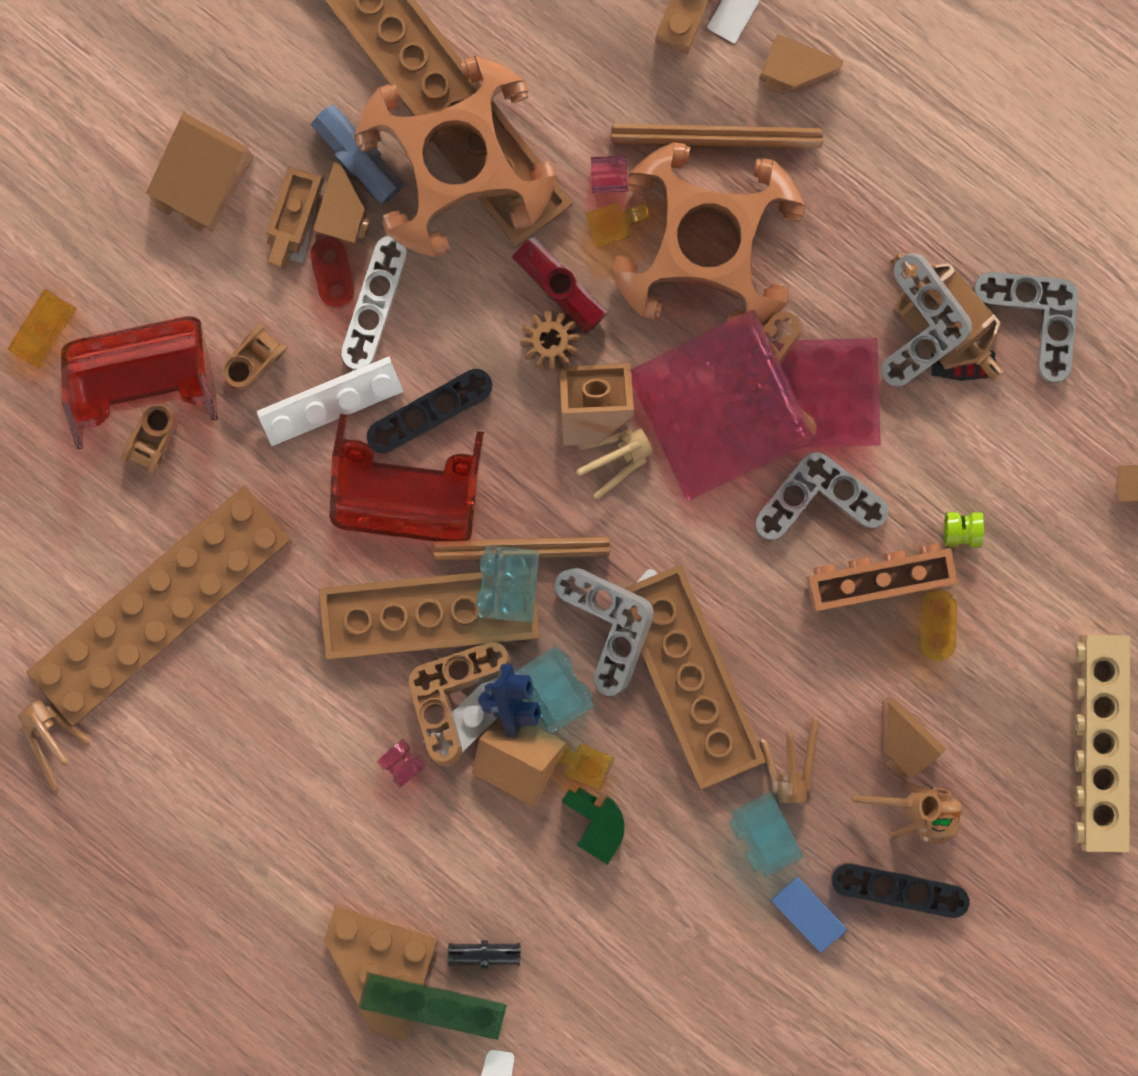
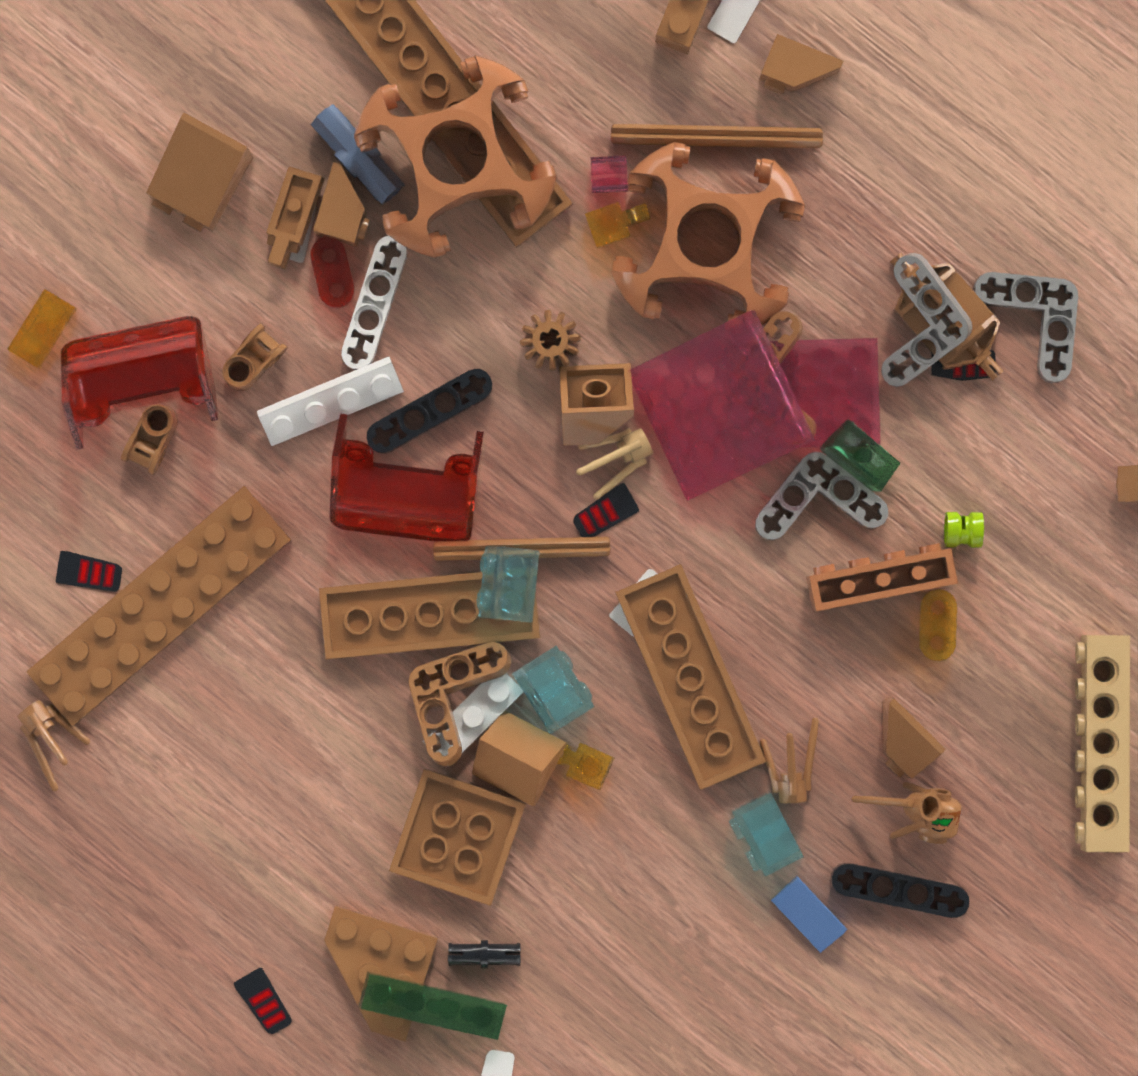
clear pink wheel [376,739,426,789] -> none
dark blue hips [478,664,541,737] -> none
dark red piece [511,235,609,334] -> none
light grey beam [555,568,654,696] -> none
dark green brick [562,787,625,865] -> none
none -> black sticker [56,551,122,592]
none -> black sticker [234,967,292,1034]
none -> medium nougat plate [389,768,526,906]
none -> black sticker [573,483,639,537]
none -> clear green slope [820,419,900,492]

